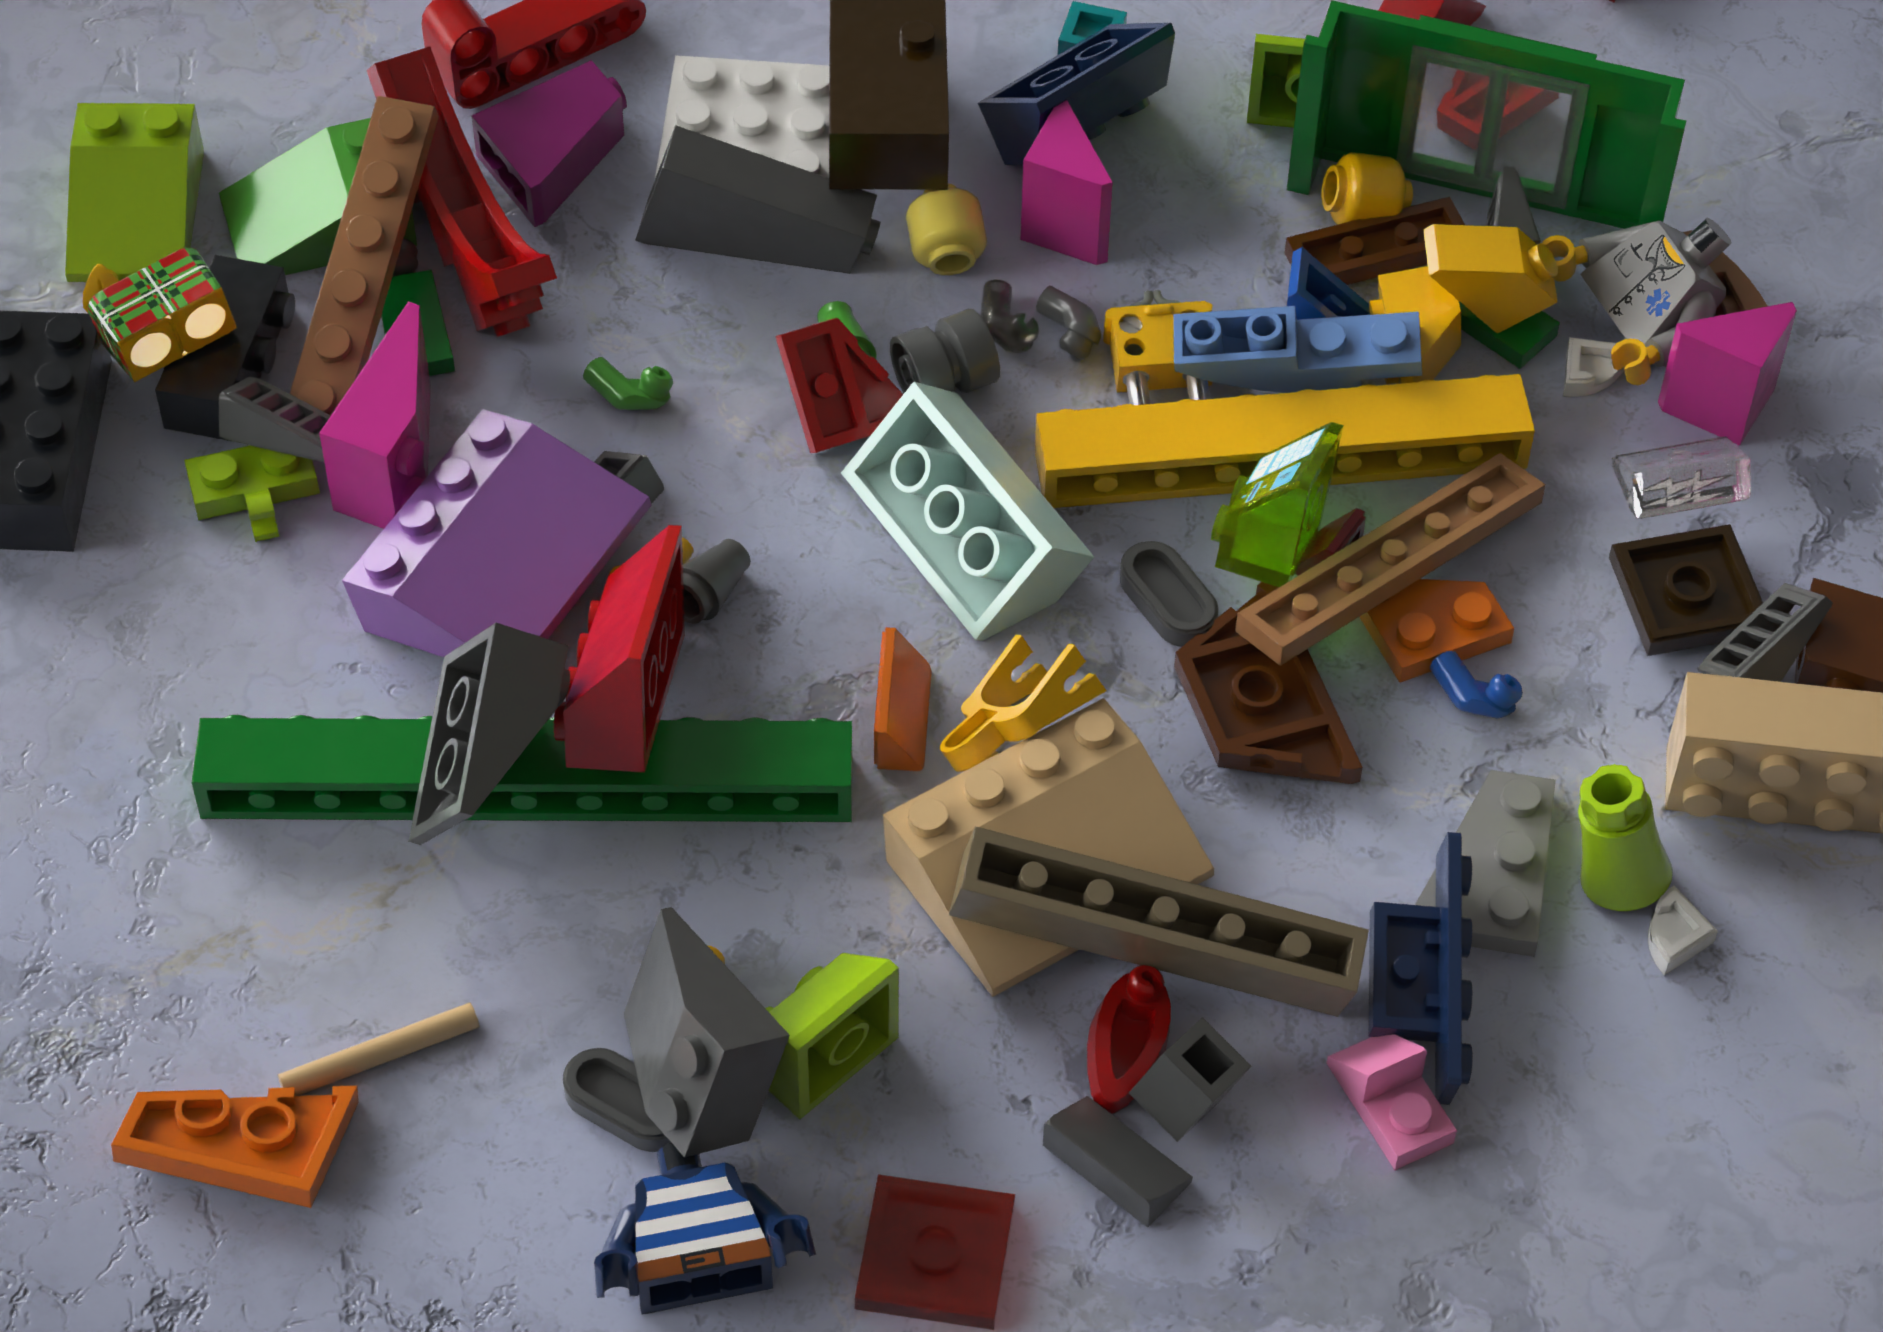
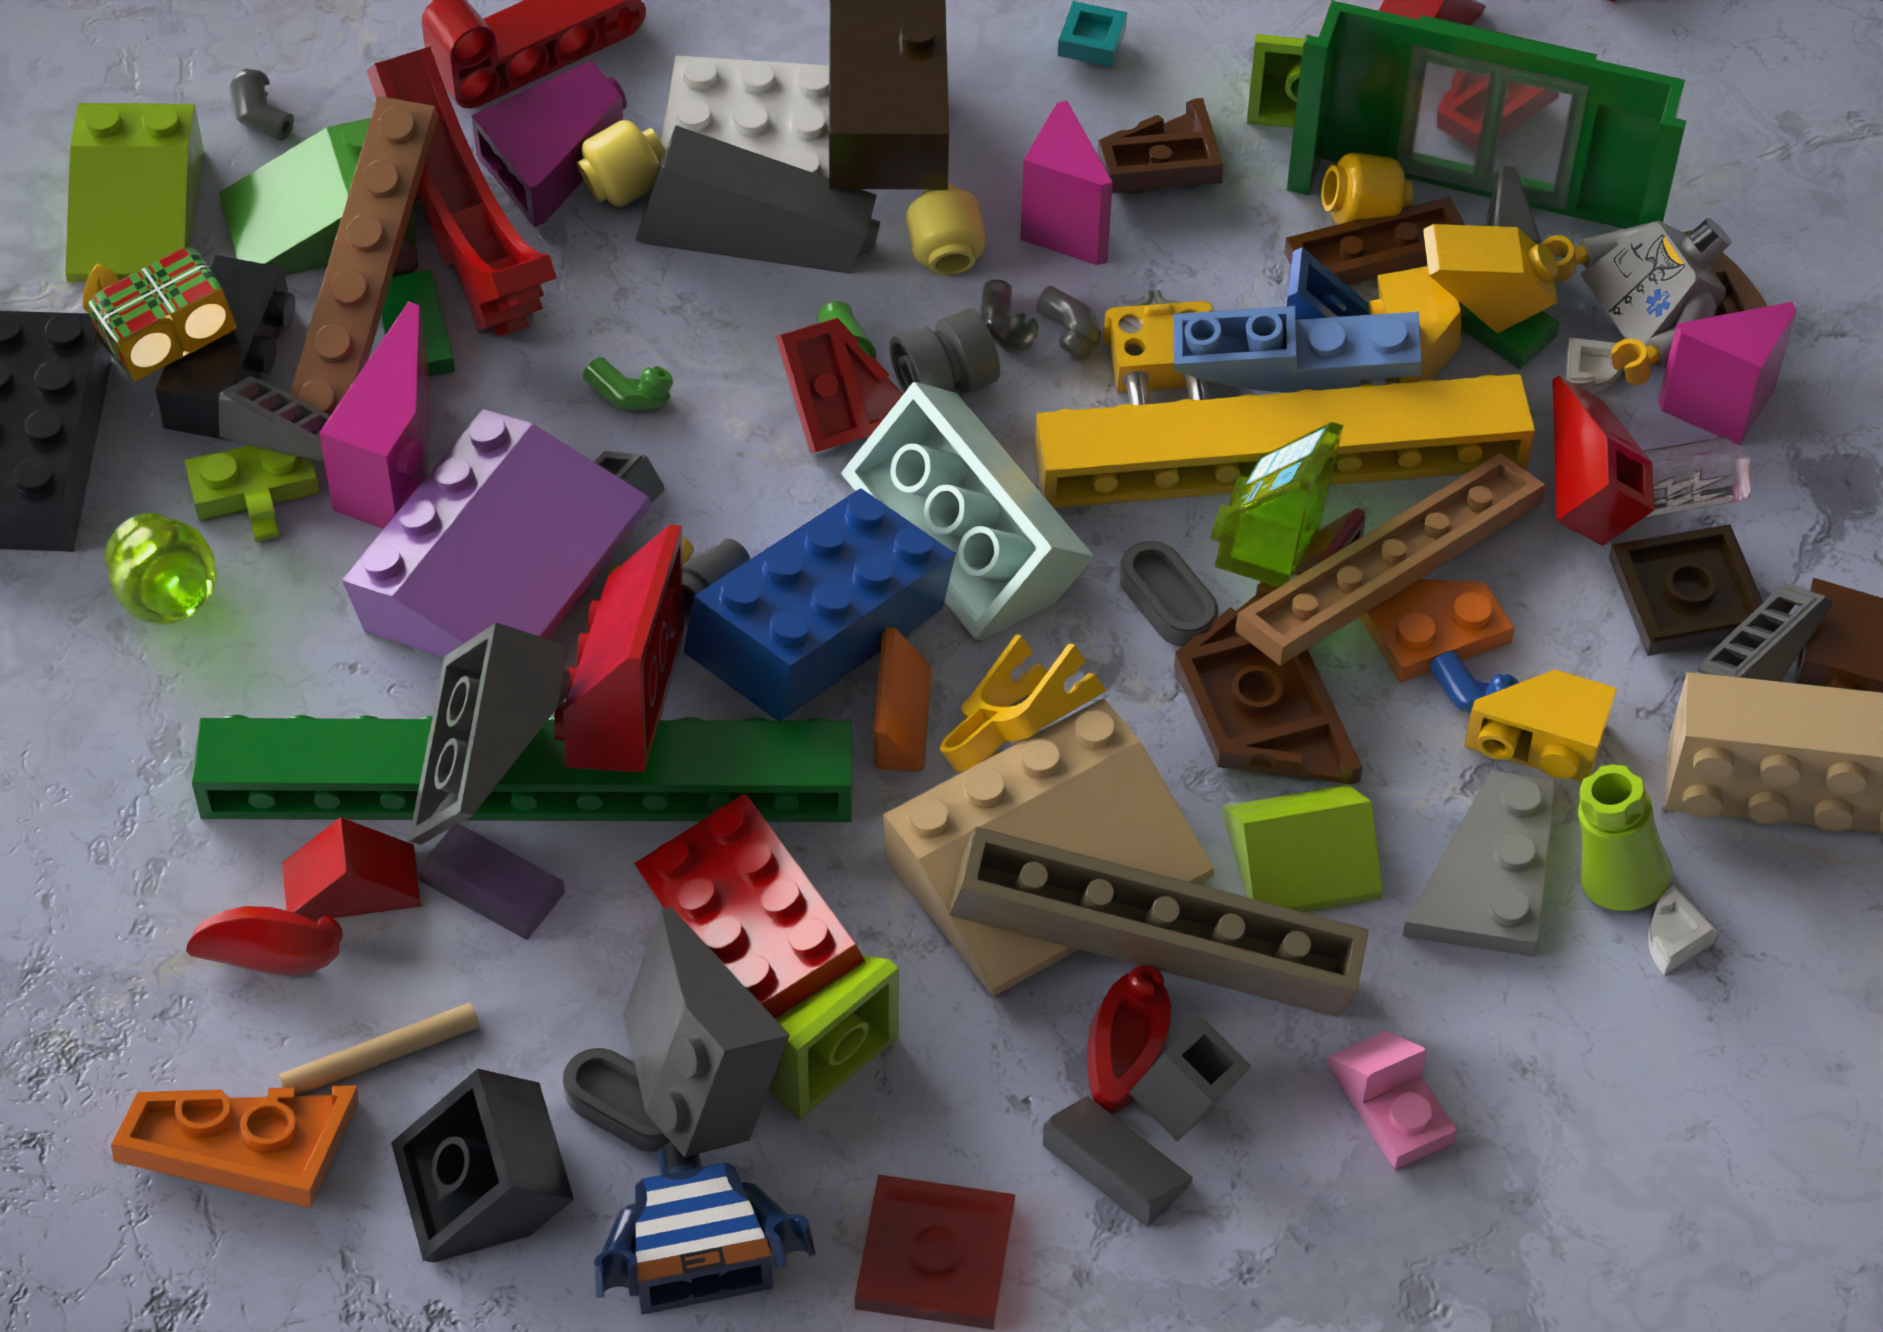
dark blue slope [978,22,1175,166] -> none
dark blue bracket [1368,832,1473,1105] -> none
none -> clear neon green piece [104,513,217,625]
none -> red arm [186,906,343,976]
none -> dark grey arm [229,68,294,141]
none -> red slope [282,817,421,919]
none -> black slope [391,1068,574,1263]
none -> clear purple tile [417,824,565,940]
none -> light yellow head [576,120,665,207]
none -> red plate [634,793,865,1018]
none -> blue brick [683,488,956,722]
none -> reddish brown wing [1098,98,1223,193]
none -> lime slope [1222,784,1383,912]
none -> yellow slope [1464,669,1617,782]
none -> red slope [1552,375,1655,546]

